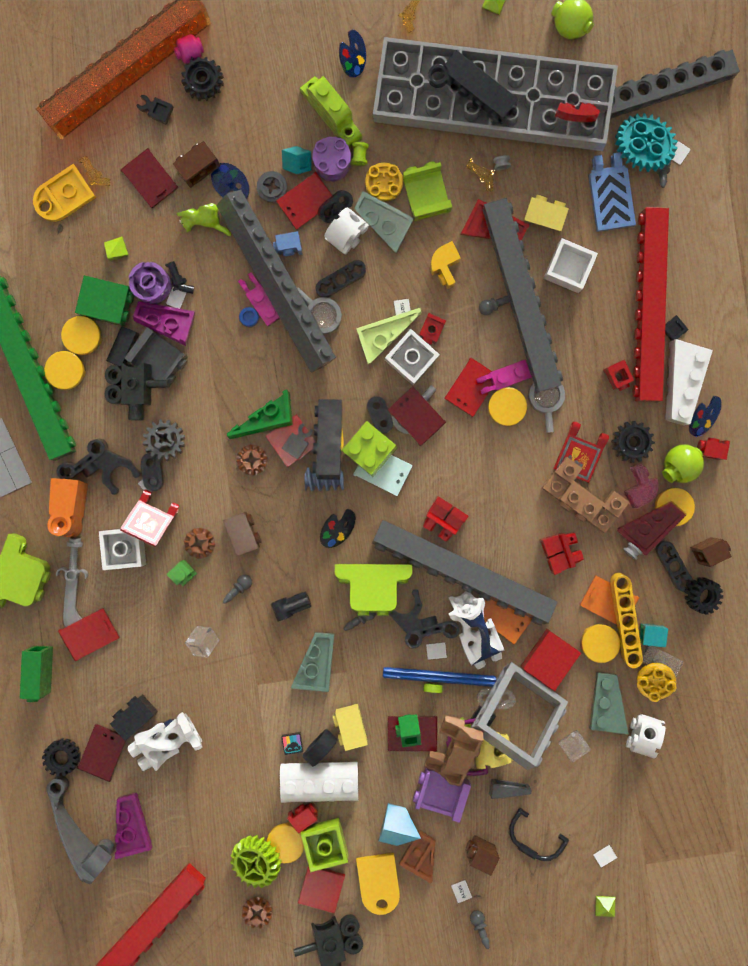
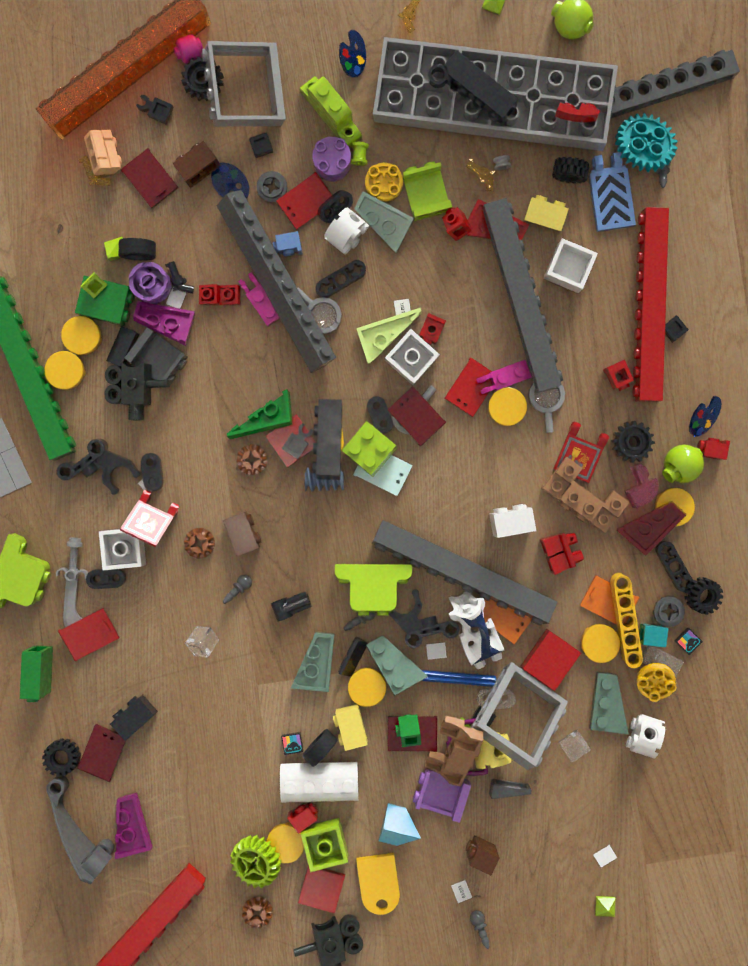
yellow tile [33,164,97,222] -> none
orange piece [47,478,88,538] -> none
white hips [128,712,202,771] -> none
dark grey gear [143,419,185,462] -> none
bright green brick [167,559,197,586] -> none
lime animal [177,203,231,236] -> none
blue tile [239,307,259,327] -> none
teal panel [282,146,312,174] -> none
black piece [320,509,356,548] -> none
dark orange wing [399,830,435,883] -> none
red hips [423,496,469,542] -> none
lime tile [423,683,443,693] -> none
yellow brick [430,241,461,289] -> none
dark grey bar [479,296,509,315] -> none
black piece [509,808,569,861] -> none
light grey bush [623,542,642,560] -> none
white wedge [665,339,713,426] -> none
white sticker [672,141,690,165] -> none
reddish brown brick [690,537,732,567] -> none
none -> lime slope [81,272,107,298]
none -> light nougat brick [84,130,122,175]
none -> black plate [86,569,126,589]
none -> black tyre [118,238,156,261]
none -> red slope [199,284,240,305]
none -> light grey window [202,41,286,127]
none -> black tile [249,132,273,158]
none -> black slope [338,637,368,676]
none -> yellow tile [348,668,386,707]
none -> sand green wing [366,635,428,696]
none -> red brick [442,207,472,241]
none -> white piece [489,504,536,538]
none -> black tyre [552,157,589,184]
none -> dark grey gear [653,596,685,627]
none -> tile [674,627,703,655]

